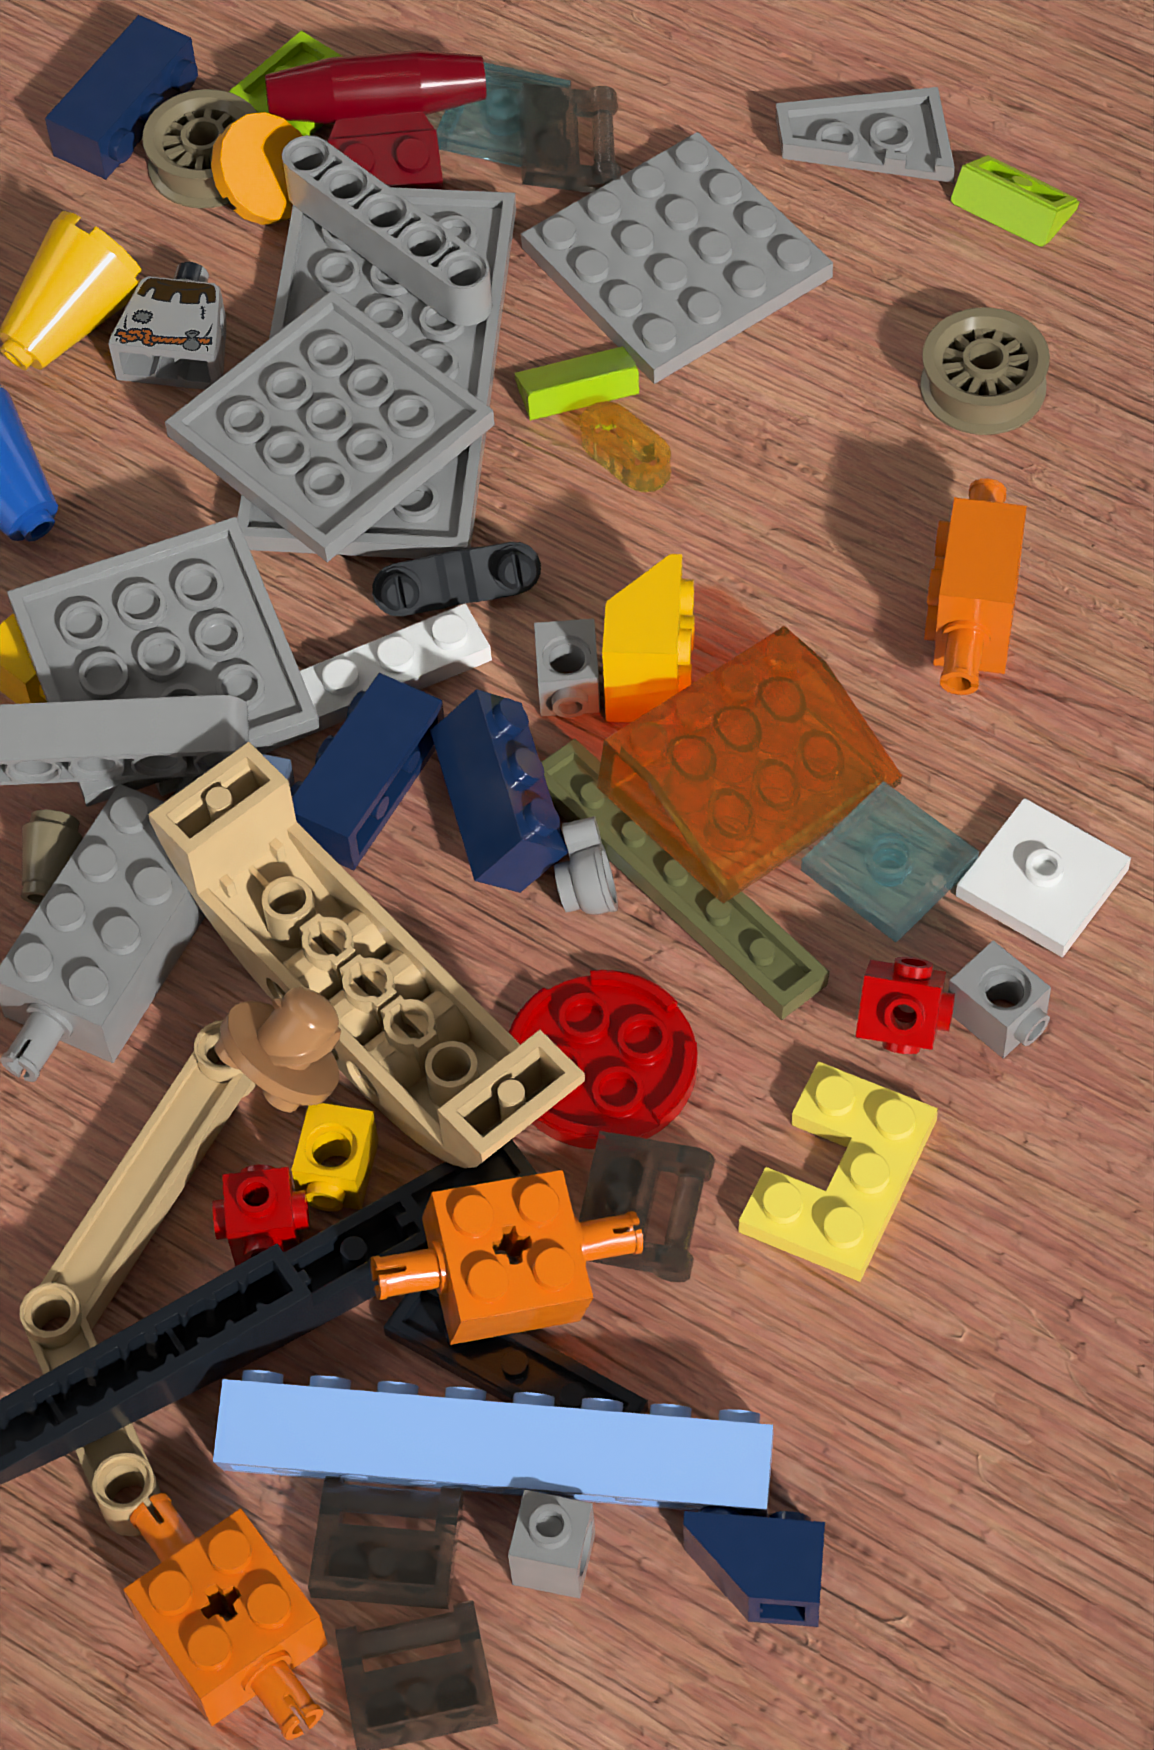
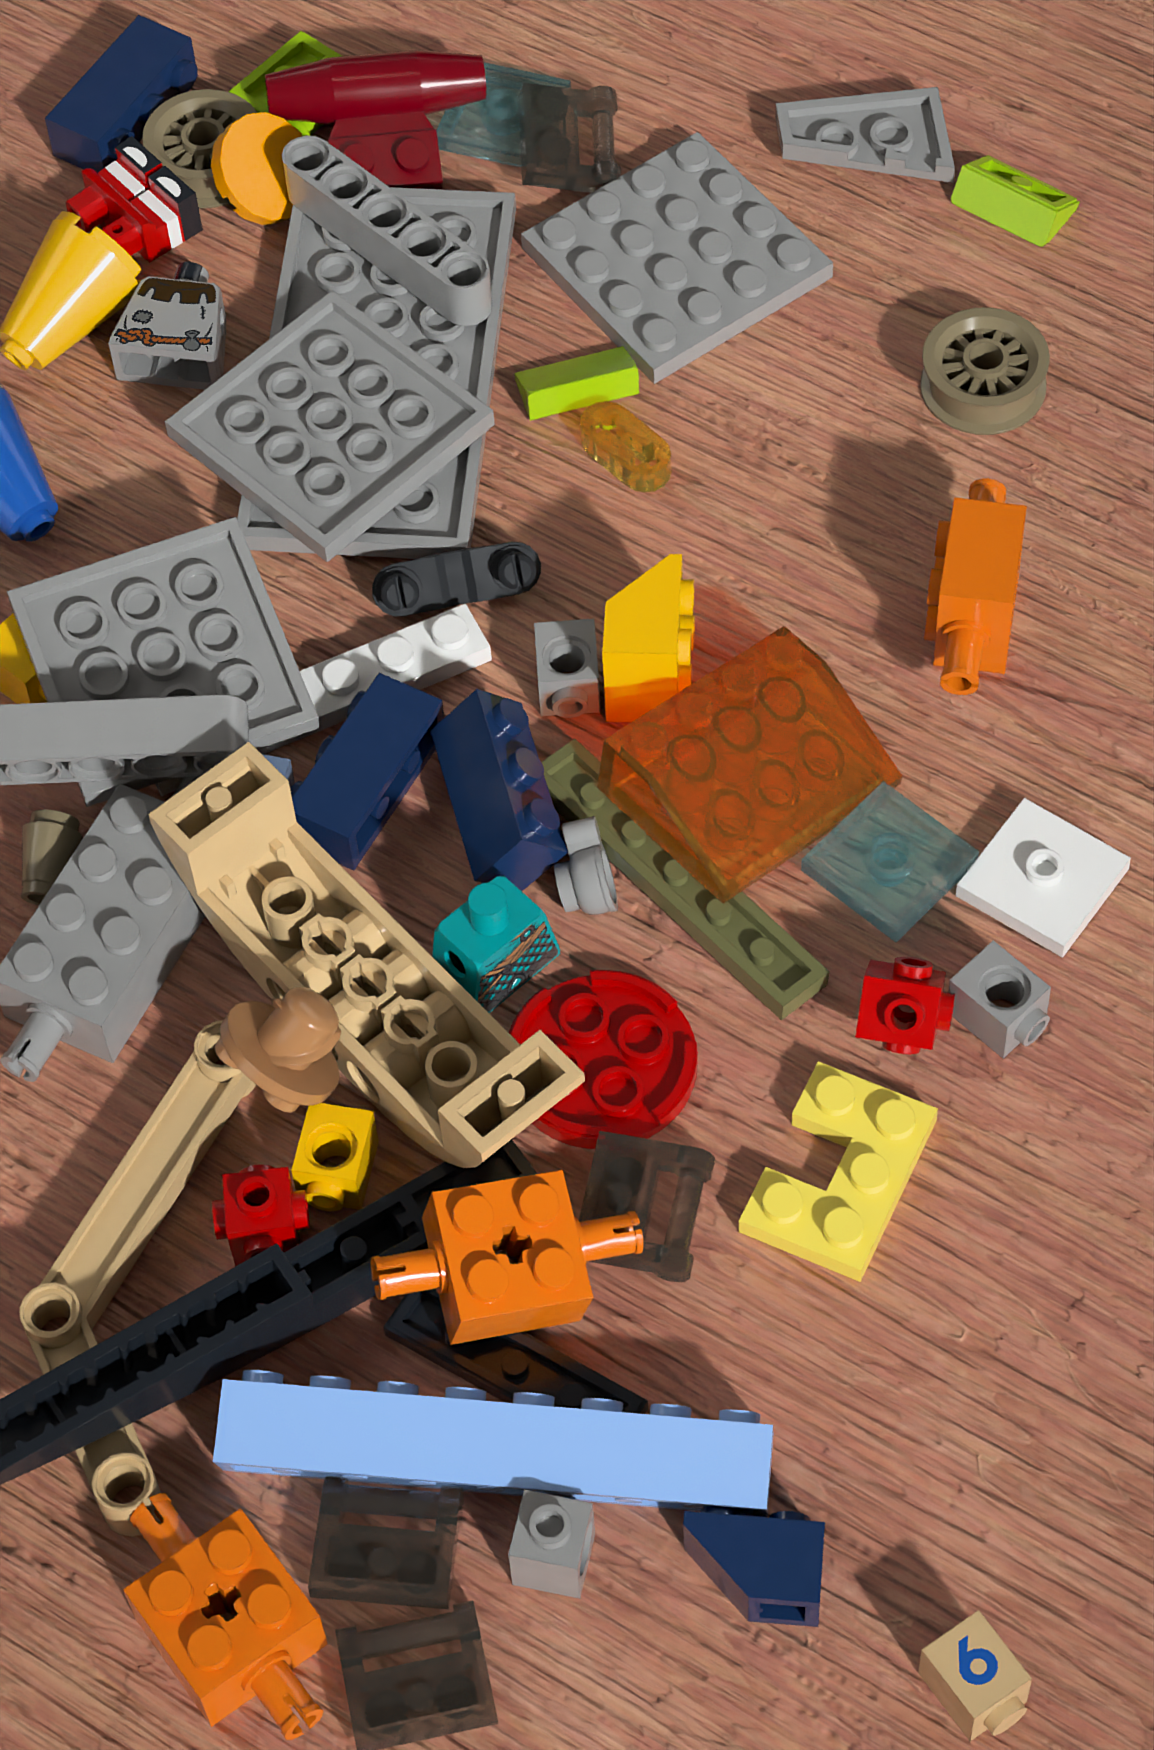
none -> red hips [65,136,203,263]
none -> teal torso [432,876,561,1013]
none -> tan brick [918,1610,1032,1741]

